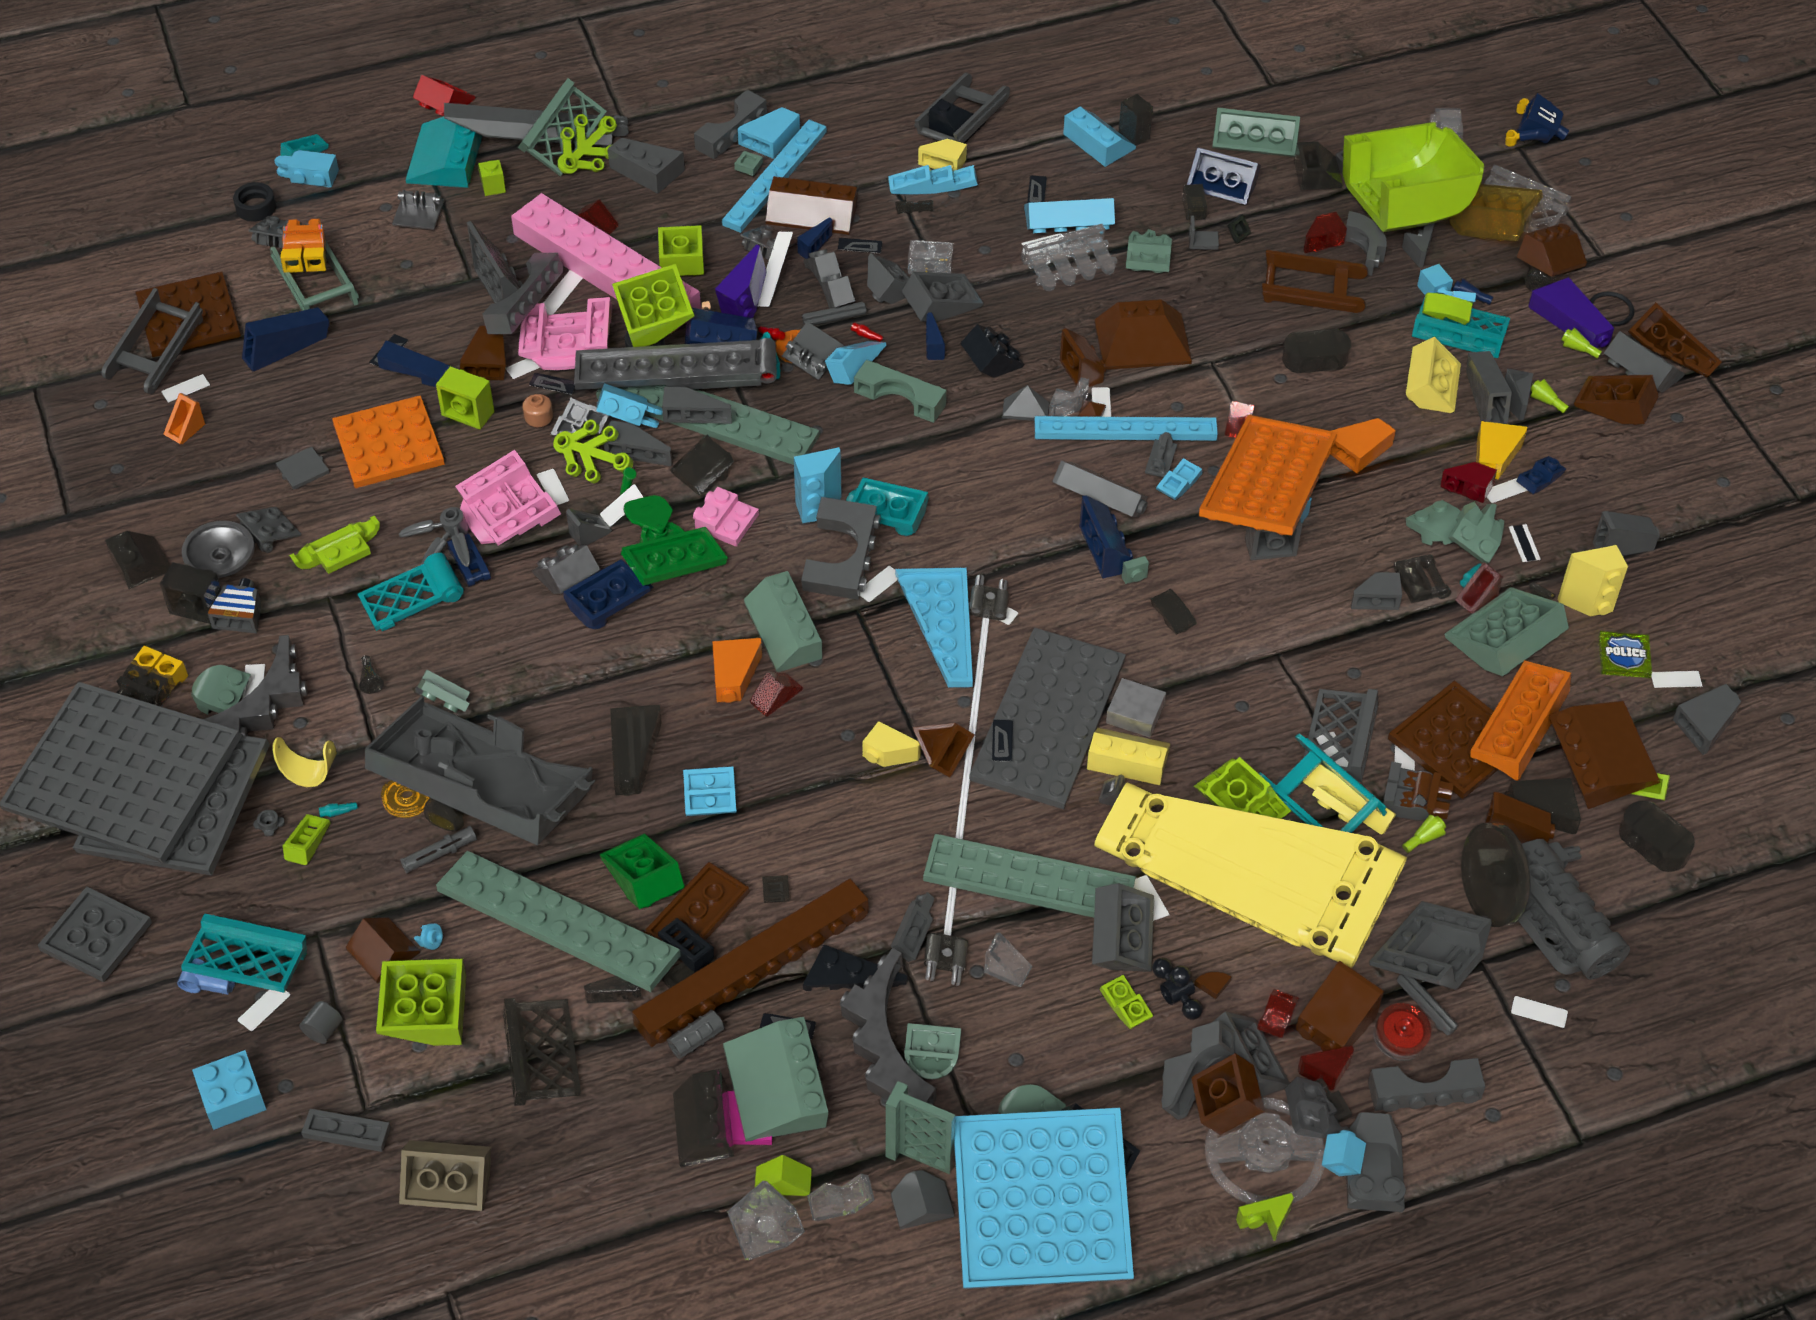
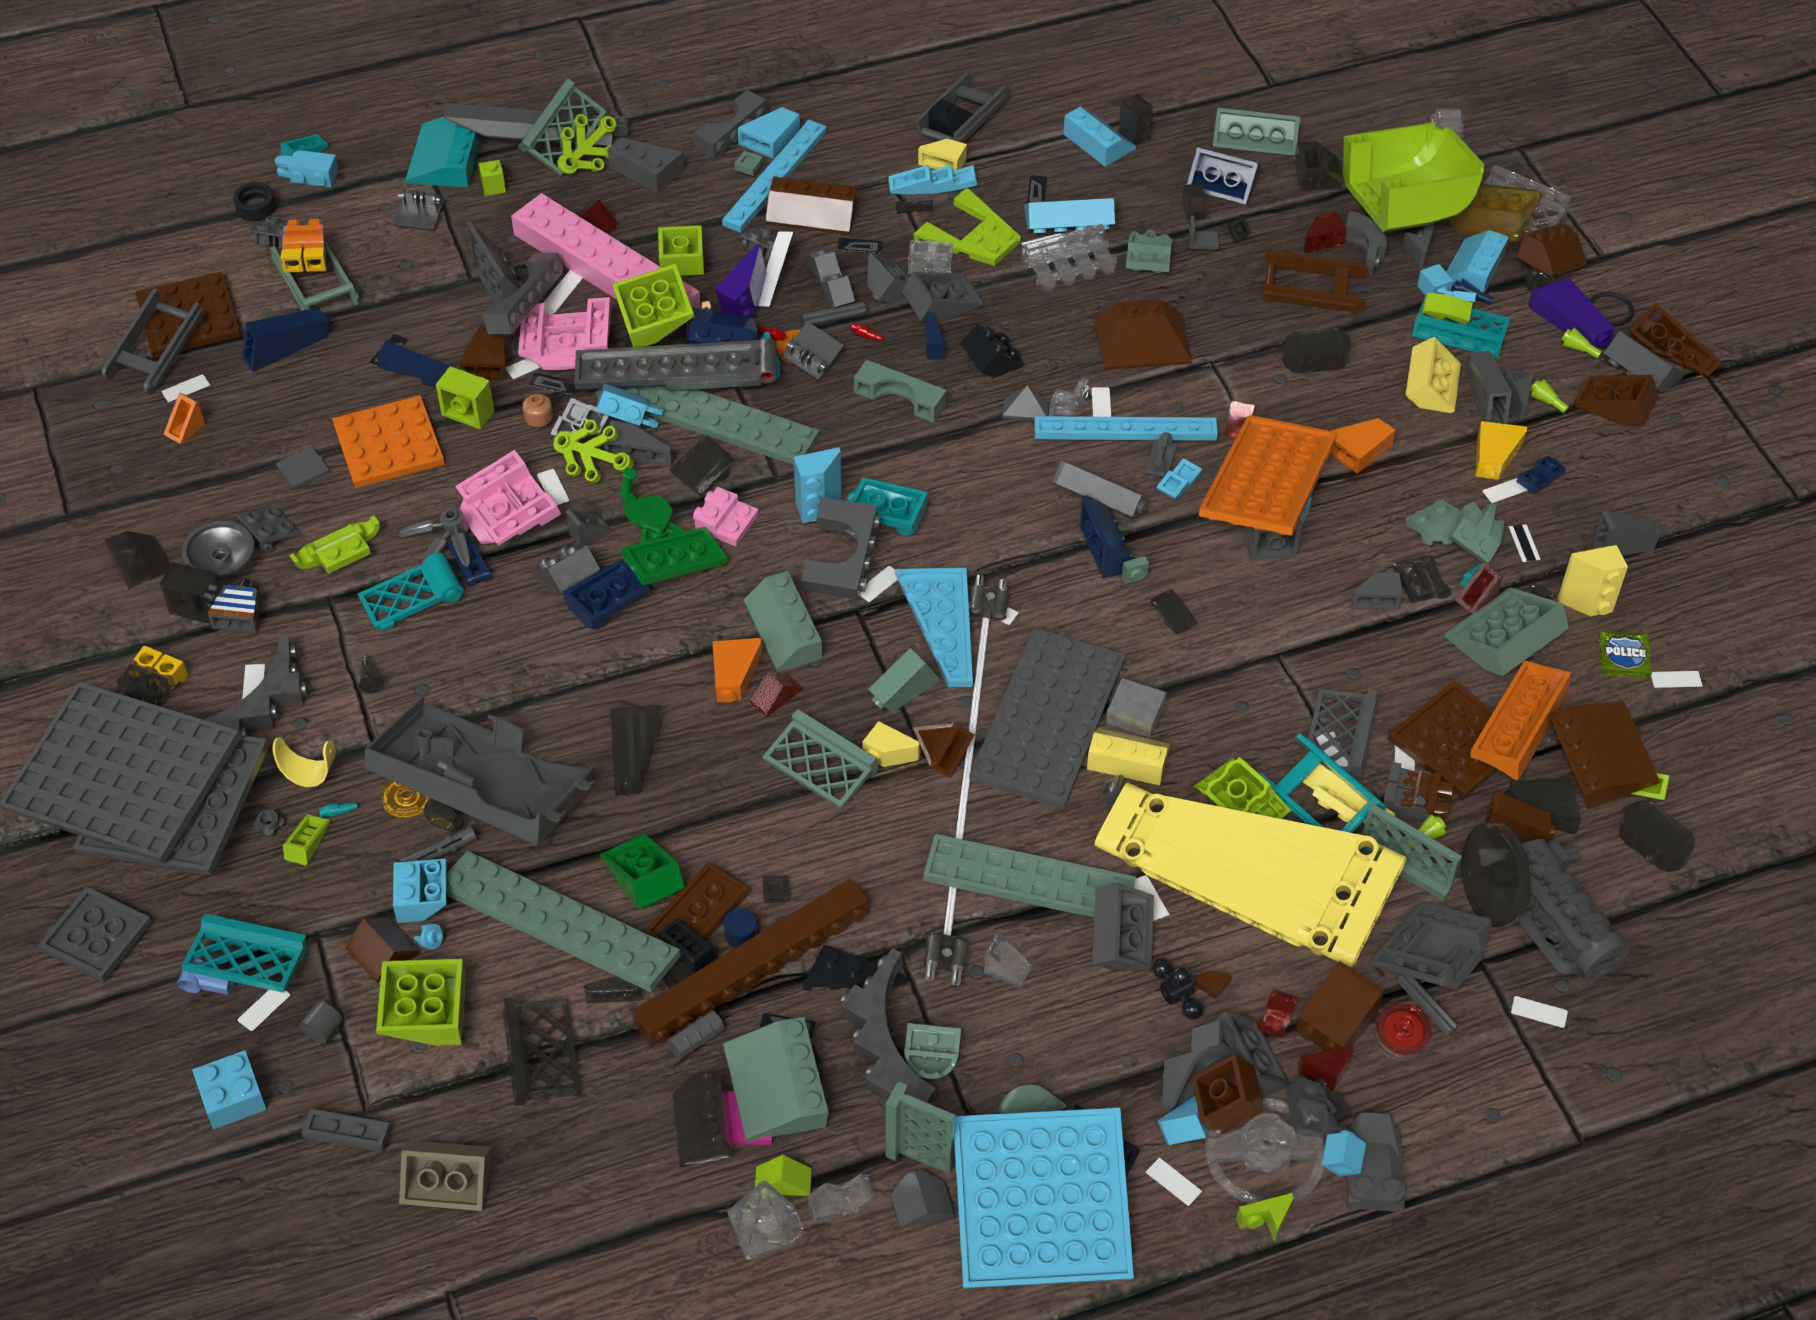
sand green slope [191,665,251,715] -> none
red slope [413,75,475,116] -> none
sand green slope [417,670,470,713] -> none
white sticker [600,484,643,527] -> none
dark grey slope [662,387,732,424] -> none
medium azure slope [683,767,736,816] -> none
dark blue slope [797,217,832,259] -> none
medium azure slope [825,341,886,385] -> none
dark grey hinge [891,892,935,962] -> none
black sticker [992,720,1013,761] -> none
reddish brown slope [1060,328,1106,390] -> none
reddish brown slope [1077,401,1106,417] -> none
lime slope [1099,975,1153,1029] -> none
dark grey arch [1368,1058,1486,1112] -> none
dark red slope [1440,462,1497,503] -> none
dark blue torso [1505,93,1569,147] -> none
dark grey slope [1673,684,1741,755] -> none
none -> medium azure slope [393,859,446,923]
none -> dark blue piece [724,909,757,948]
none -> sand green fence [762,709,879,810]
none -> sand green slope [868,648,941,713]
none -> lime wing [914,188,1021,266]
none -> white sticker [1146,1158,1202,1206]
none -> medium azure slope [1157,1096,1208,1145]
none -> sand green fence [1359,804,1462,901]
none -> medium azure slope [1446,230,1509,293]

